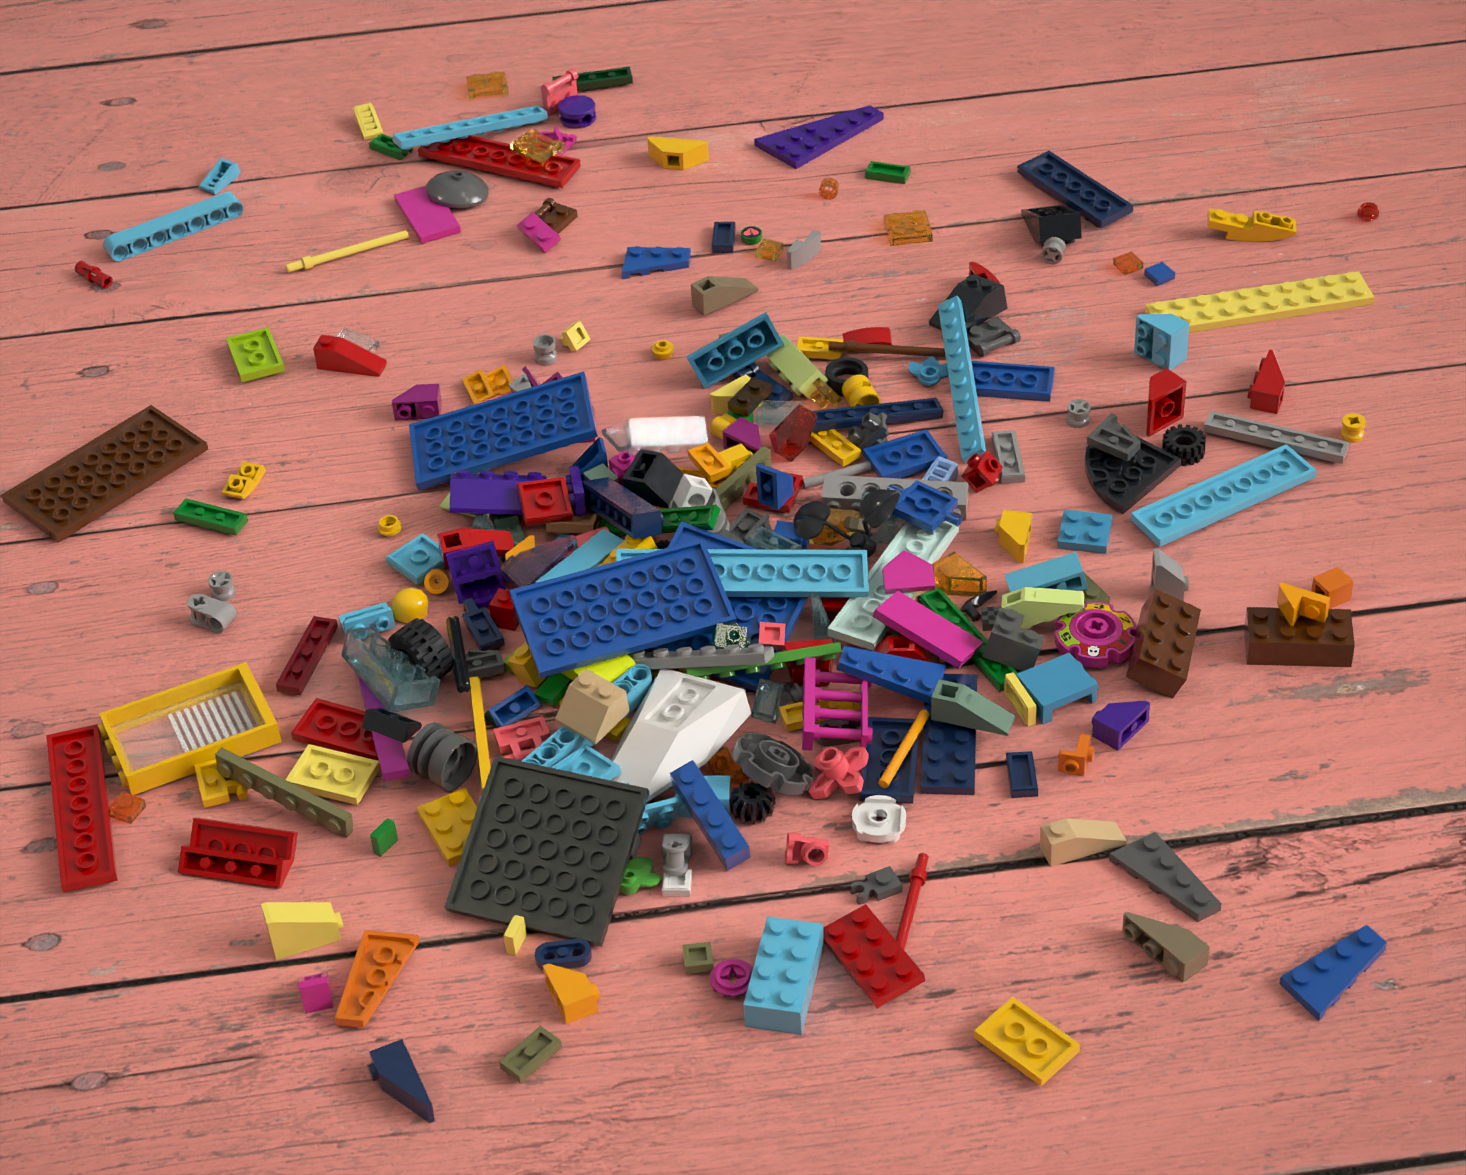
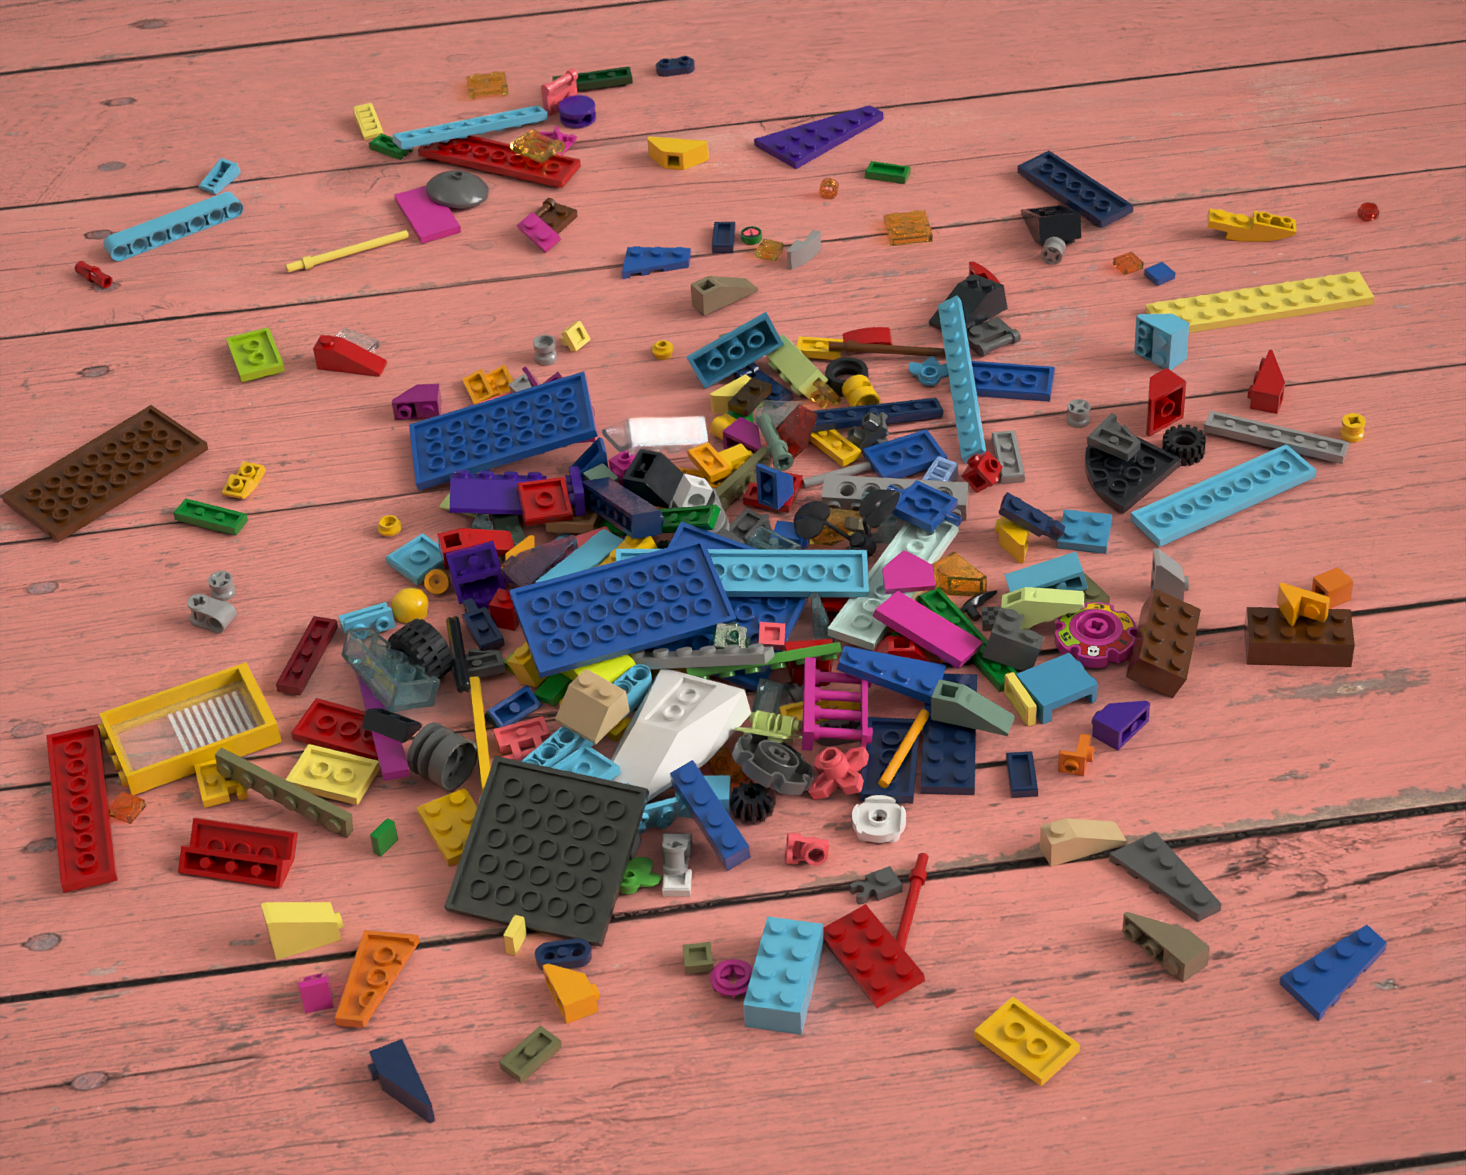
none -> dark blue plate [656,56,695,77]
none -> yellowish green hinge [735,710,802,743]
none -> sand green pin [757,414,794,471]
none -> dark blue hinge [998,492,1065,541]

